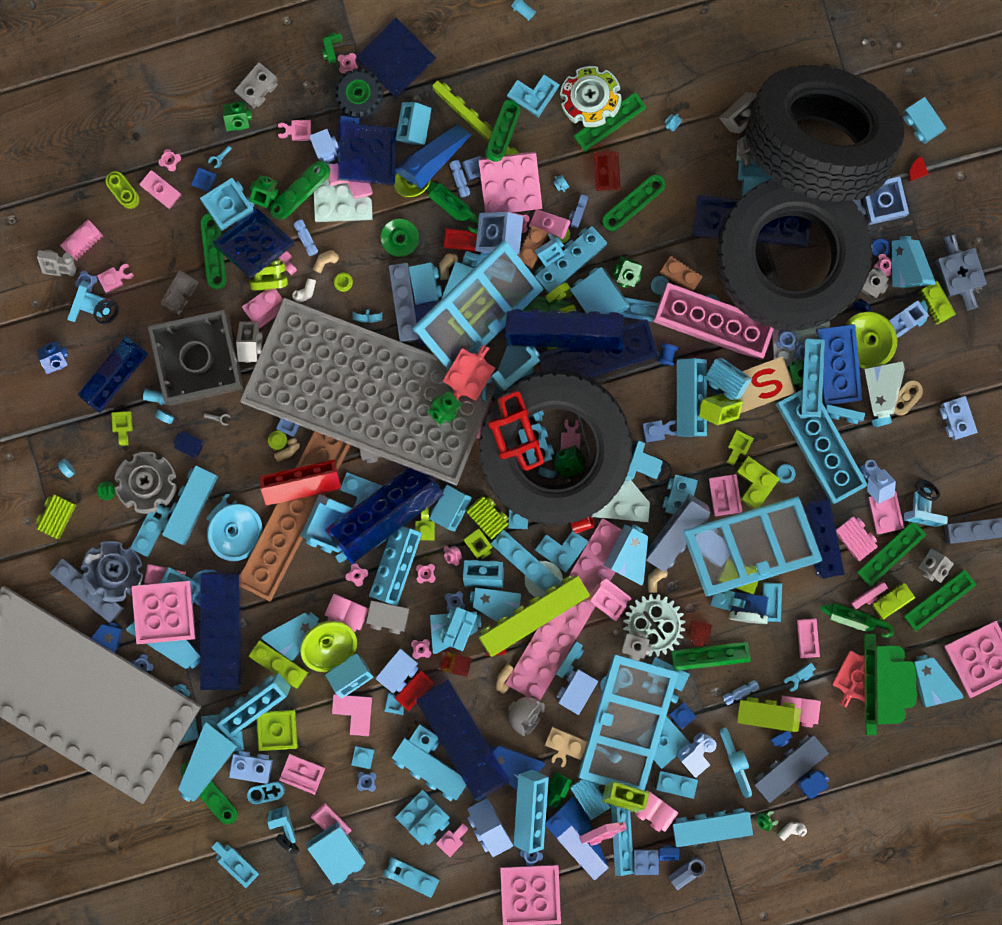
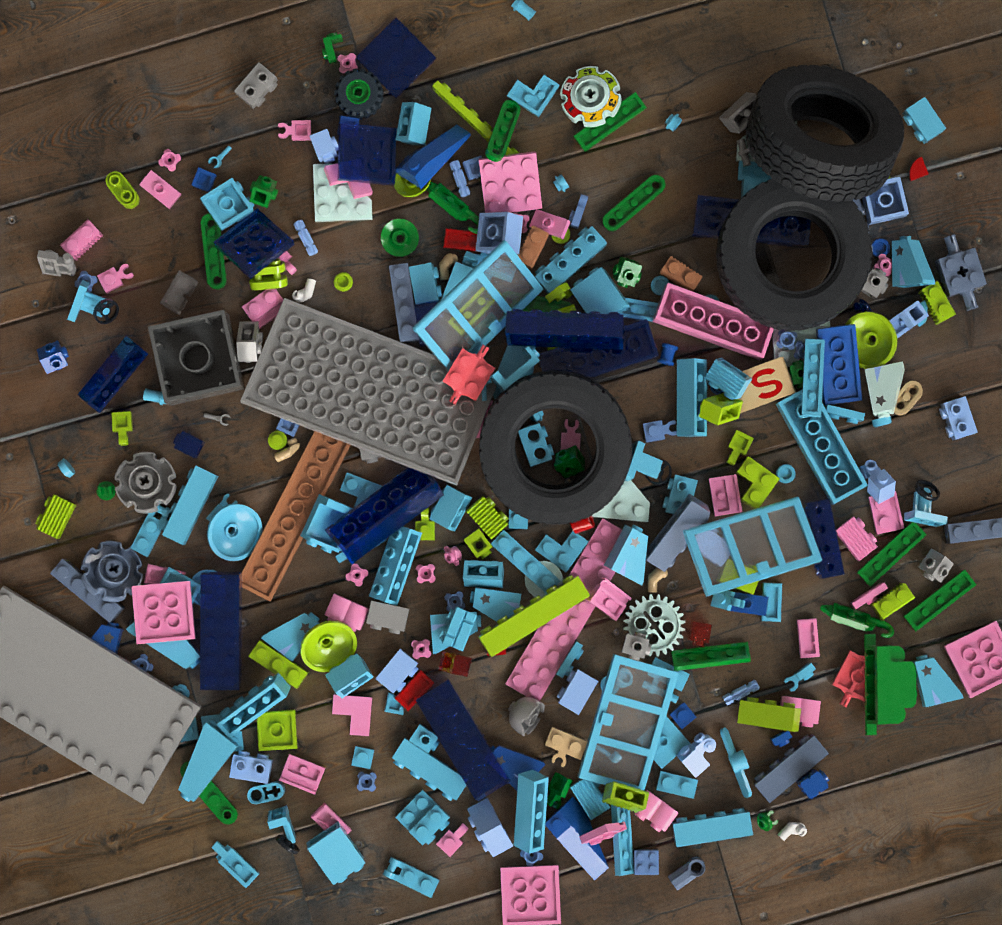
medium azure tile [155,409,175,424] -> none
green brick [223,101,252,131] -> none
red brick [259,459,341,505] -> none
green plate [270,161,331,220] -> none
tan arm [312,250,339,273] -> none
medium azure piece [352,310,382,323] -> none
green brick [427,391,462,426] -> none
red bar [487,391,544,471] -> none
tan arm [495,664,514,694] -> none
medium azure bracket [535,233,565,267] -> none
medium azure tile [537,466,558,479] -> none
clear red brick [594,151,621,192] -> none
blue plate [659,845,679,861] -> none
light aqua tile [729,611,768,624] -> none

